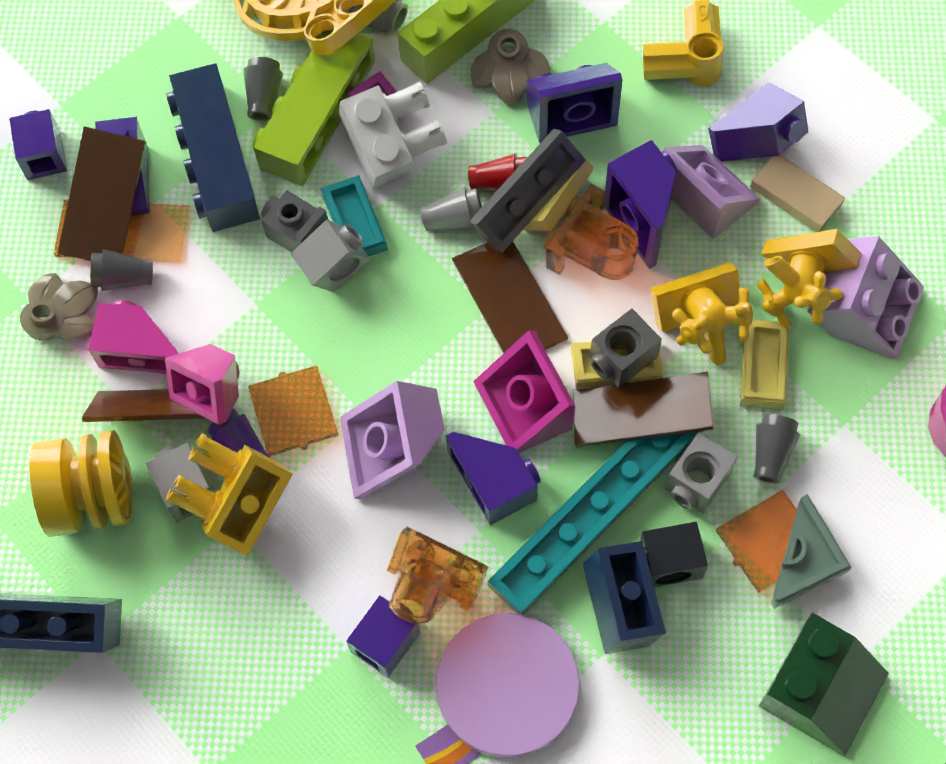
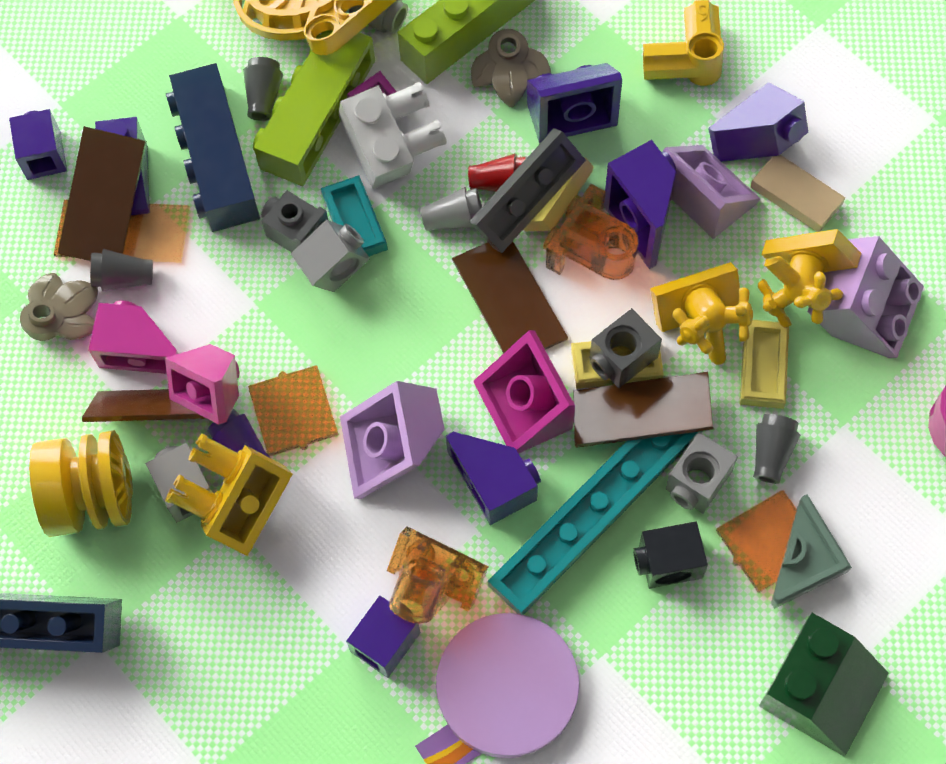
dark blue brick [583,541,666,654] -> none

